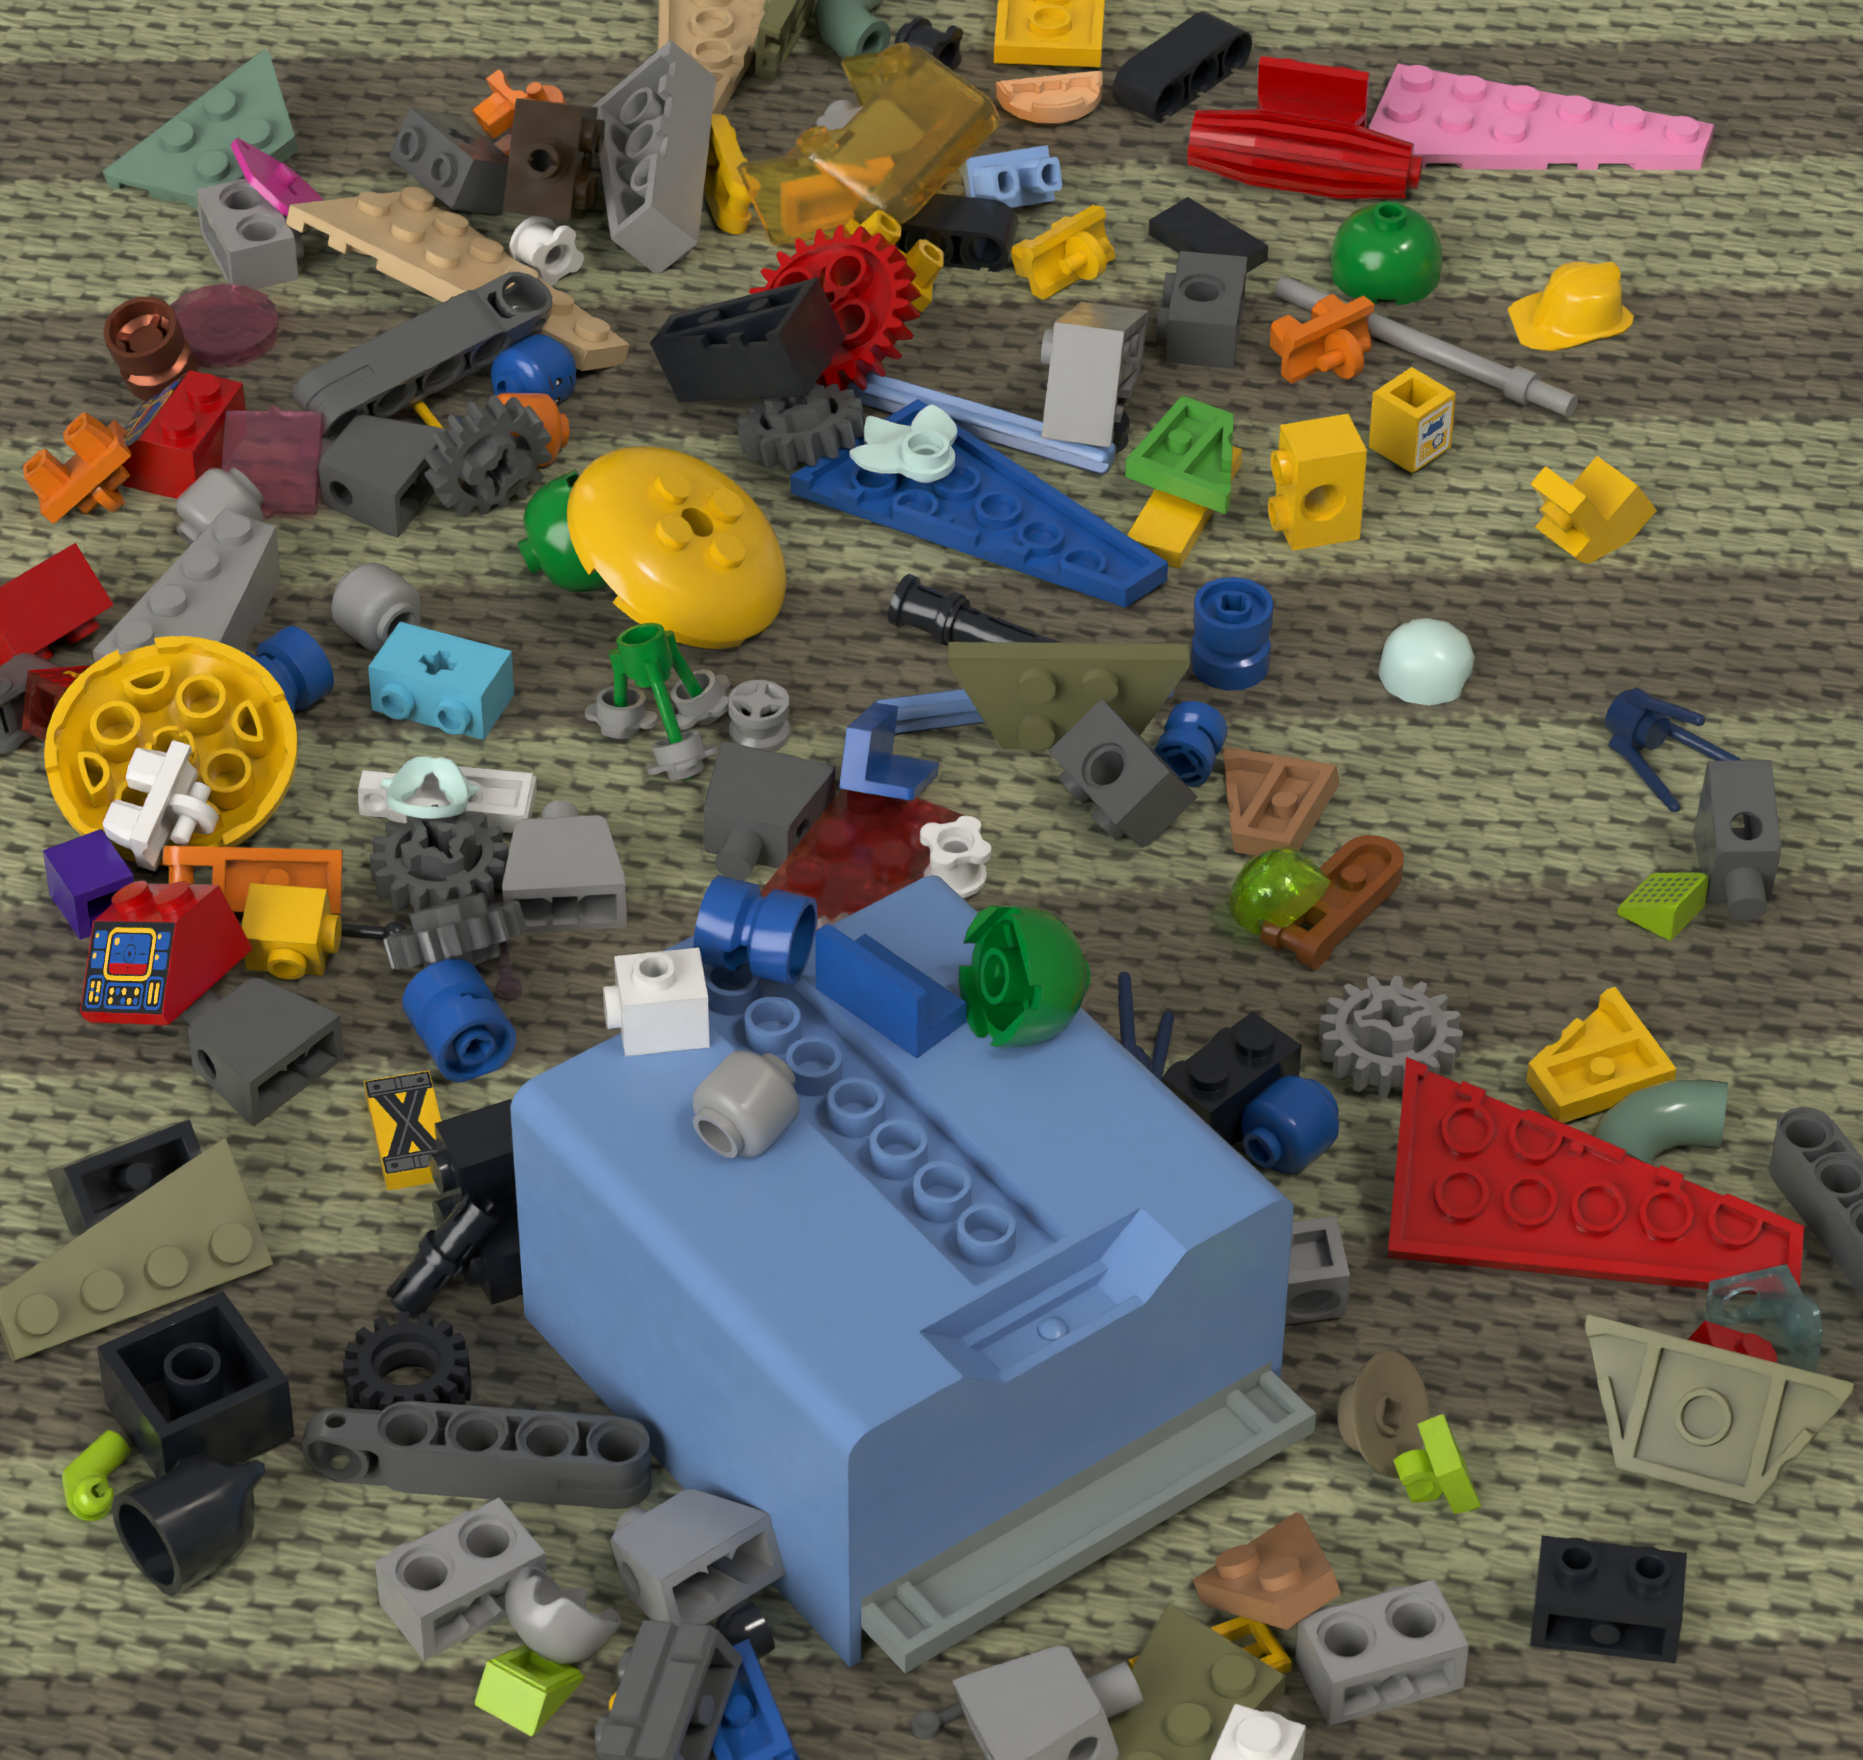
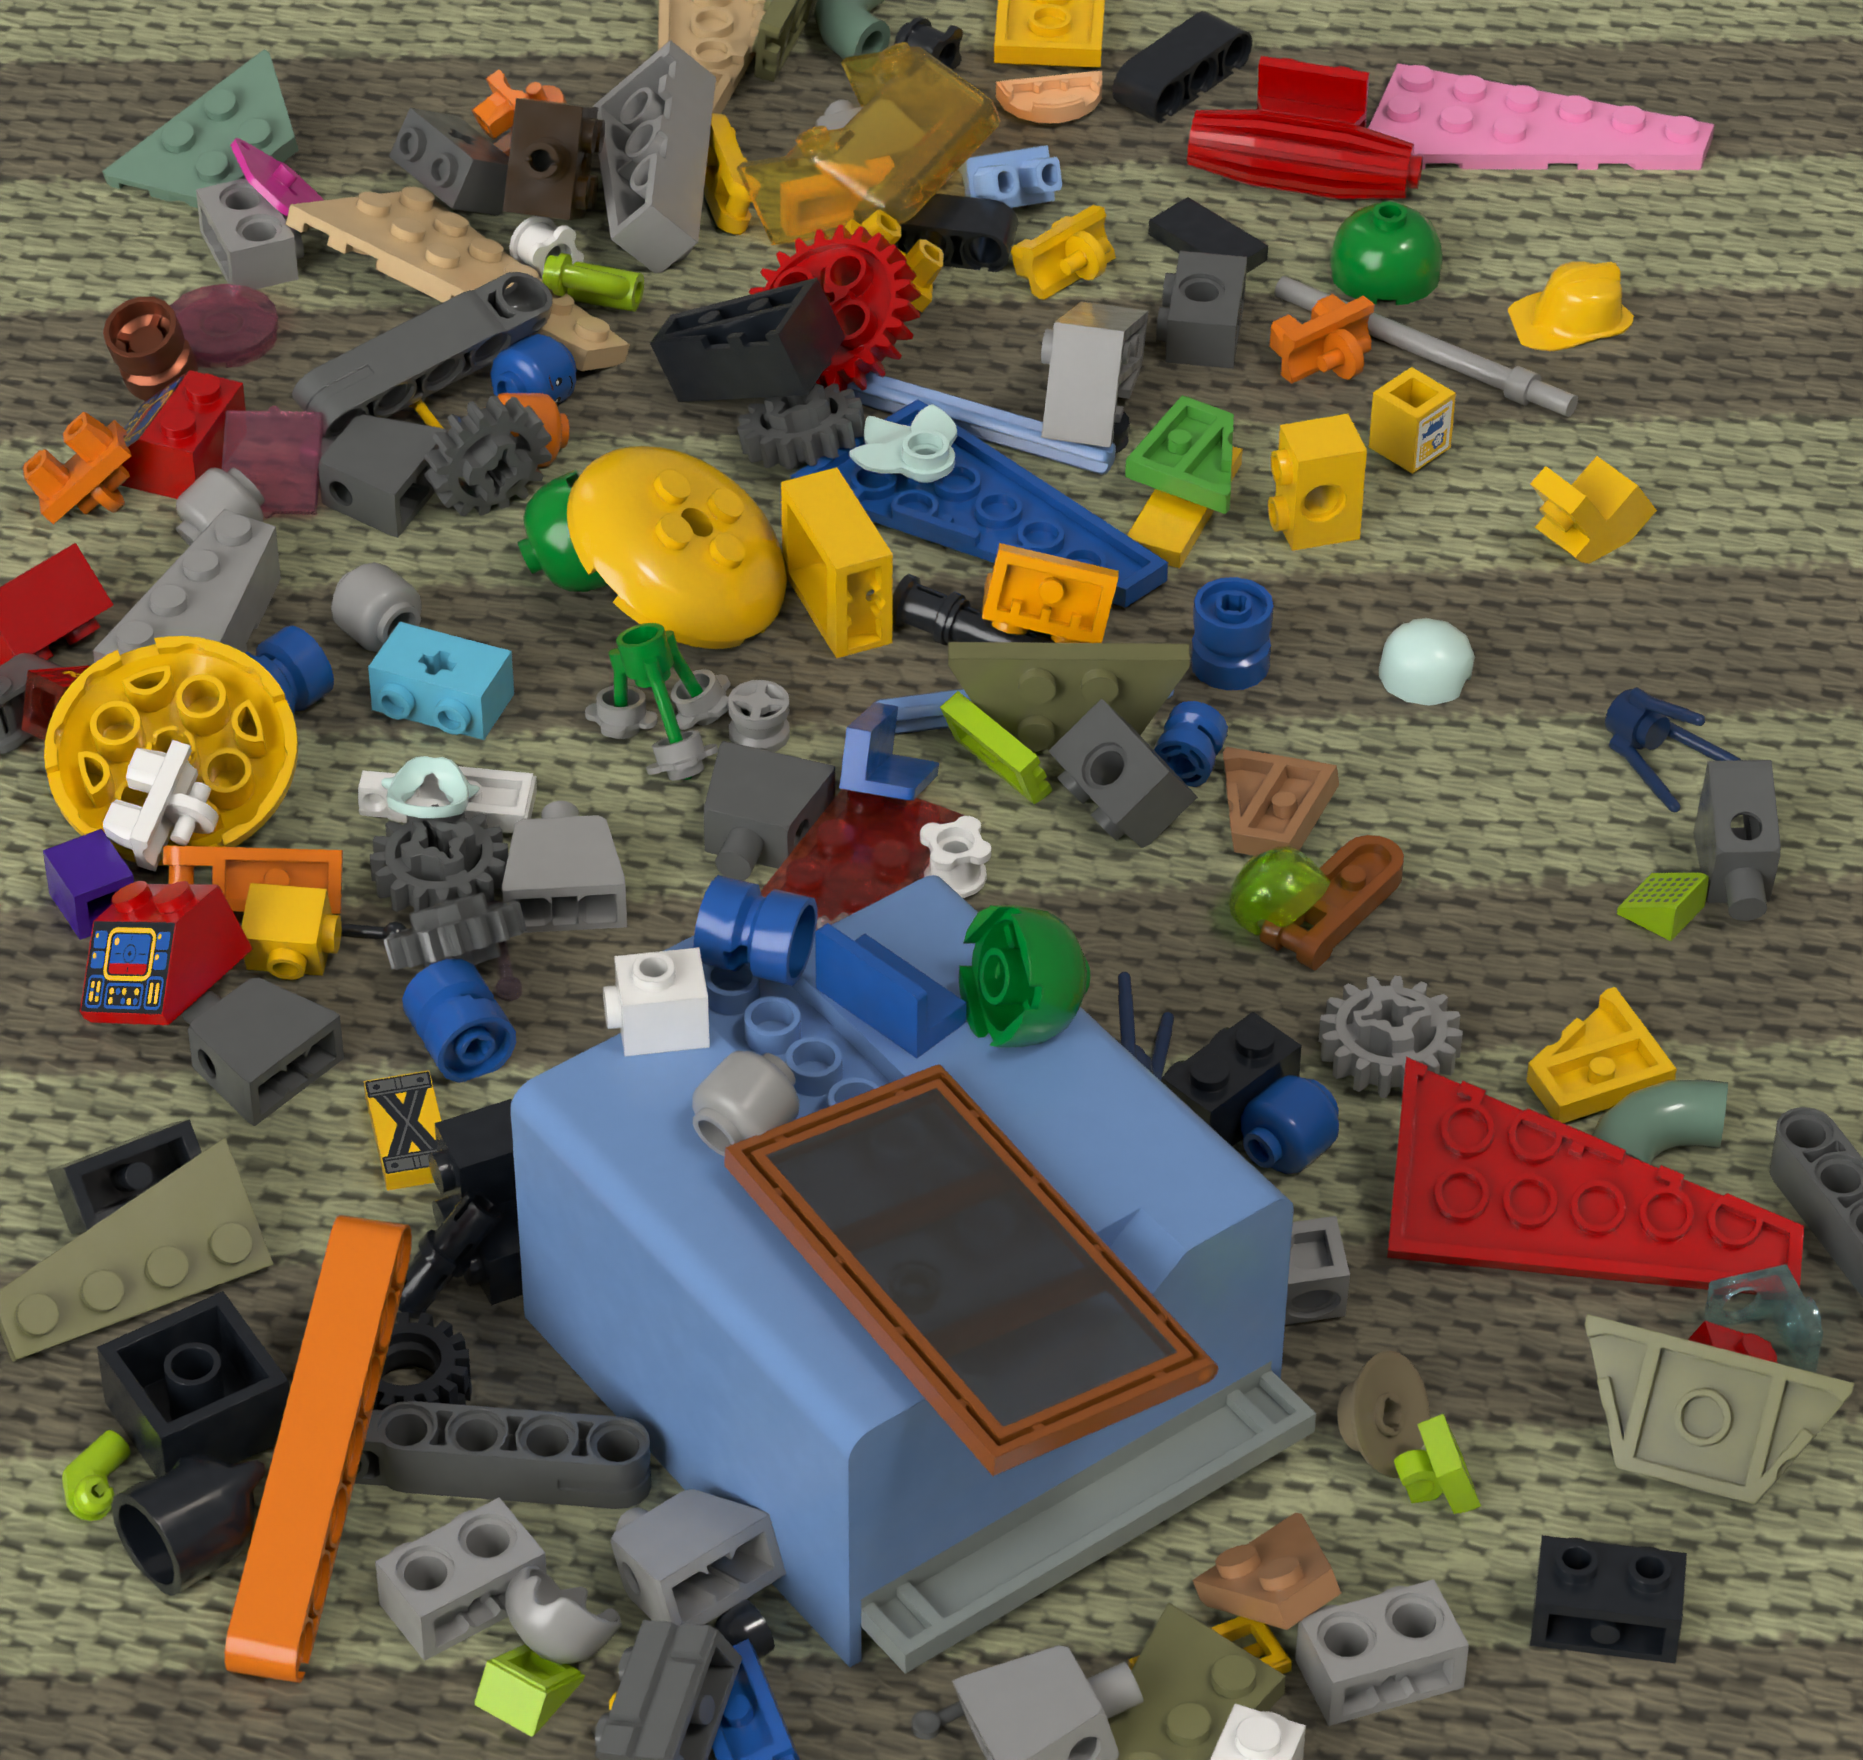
none -> orange beam [225,1215,412,1683]
none -> lime plant [542,253,644,312]
none -> clear smoke door [724,1064,1218,1476]
none -> yellow window [781,467,893,659]
none -> lime tile [940,691,1053,804]
none -> light orange bracket [982,543,1119,643]

